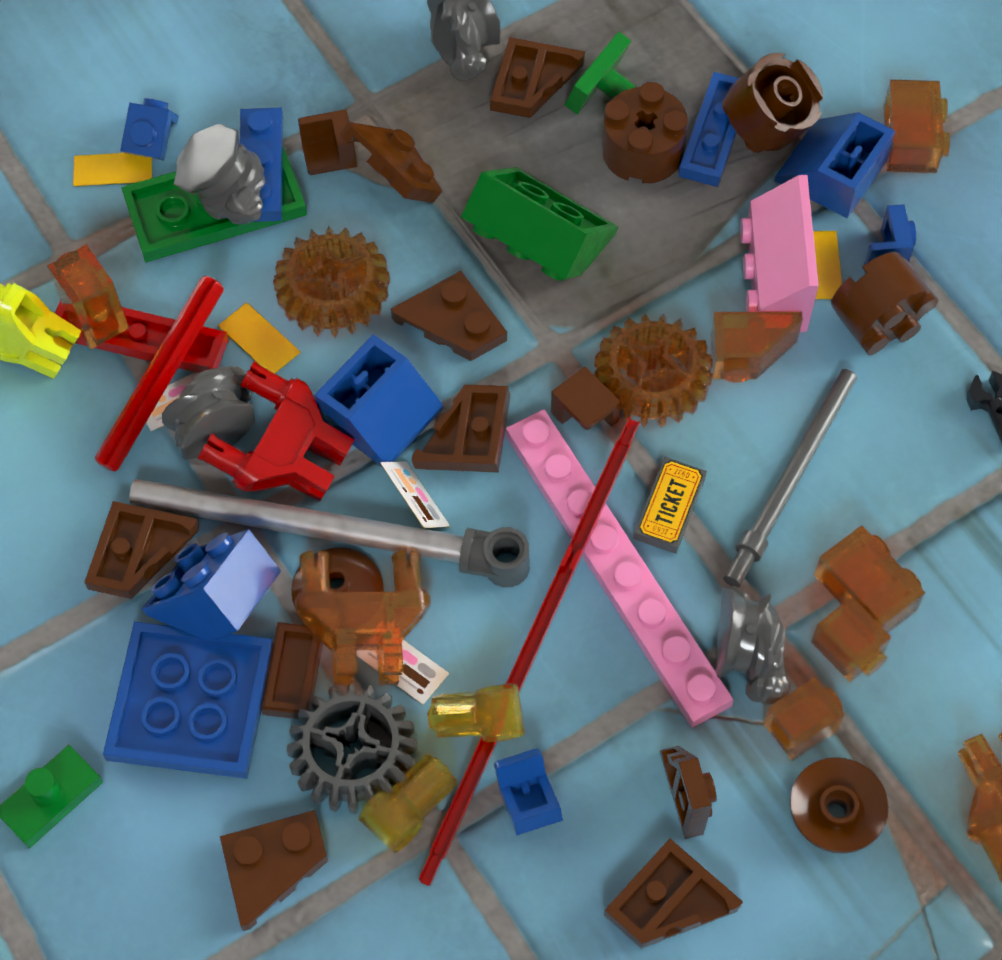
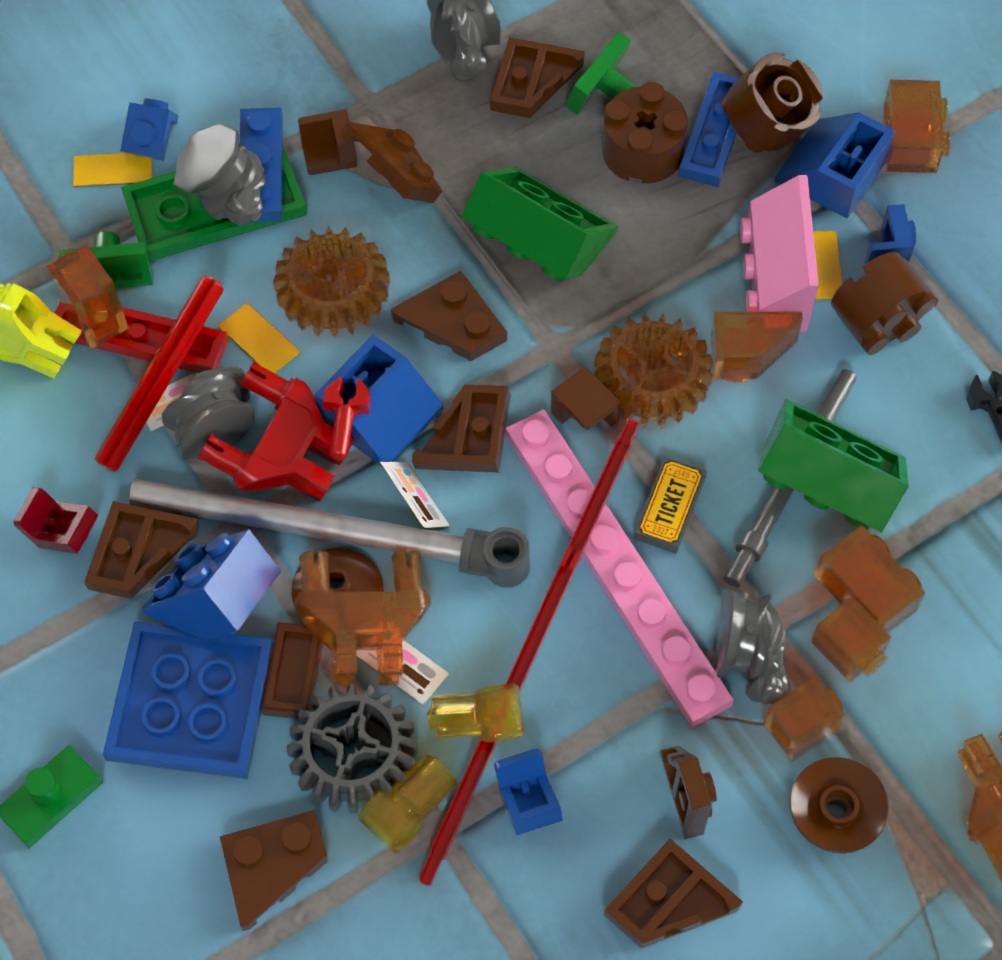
none -> dark red bracket [13,487,99,554]
none -> green tile [59,231,153,293]
none -> red bar [323,377,371,461]
none -> green slope [758,399,909,533]

